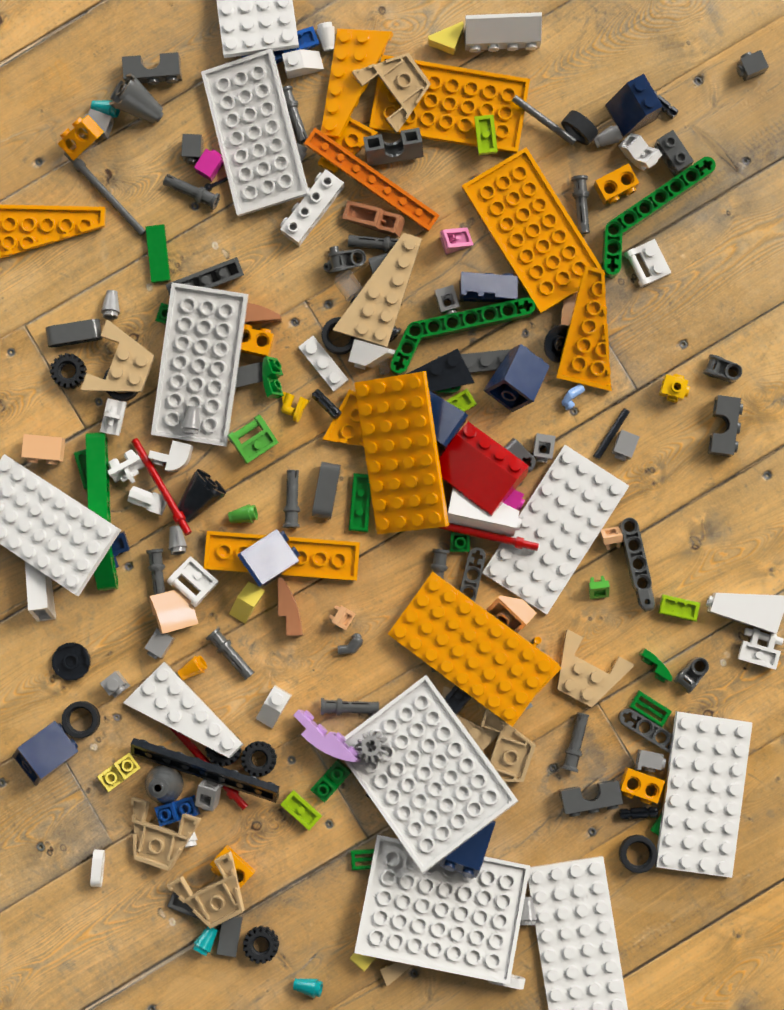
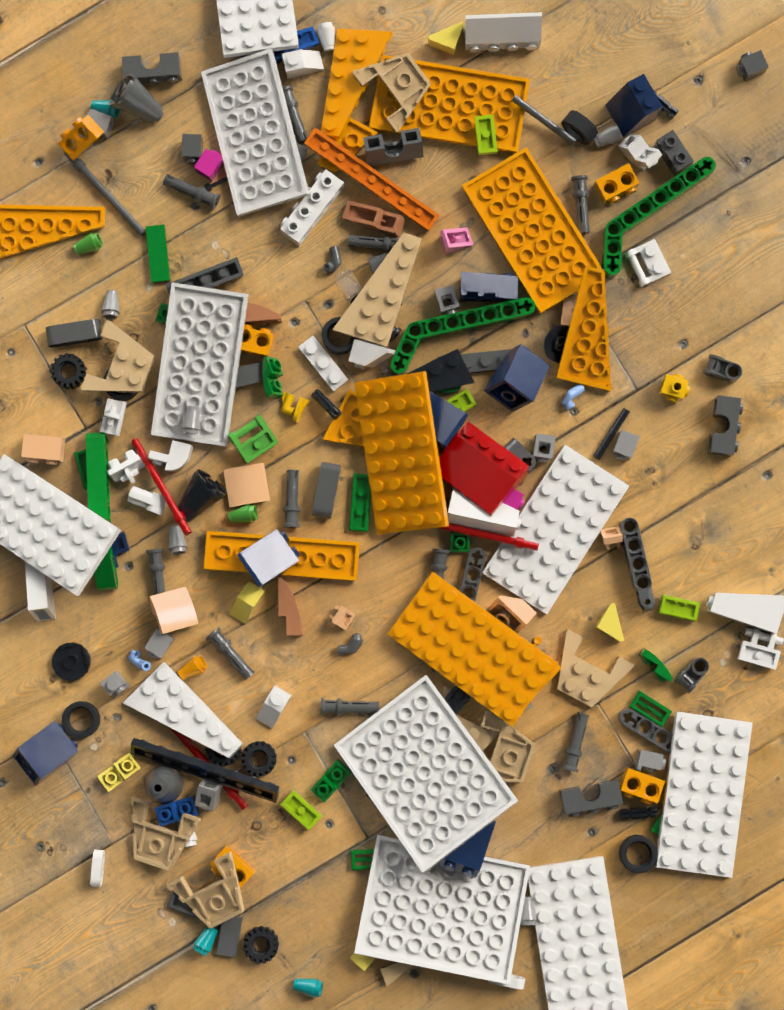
white plate [167,556,219,607] -> none
lavender slope [293,710,361,763] -> none
dark grey piece [328,249,366,273] -> none
light grey gear [356,730,390,764] -> none
bright green tile [589,576,610,599] -> none
none -> bright green cone [73,233,103,255]
none -> light blue arm [128,650,151,671]
none -> light nougat slope [223,463,270,508]
none -> light yellow slope [595,603,624,642]

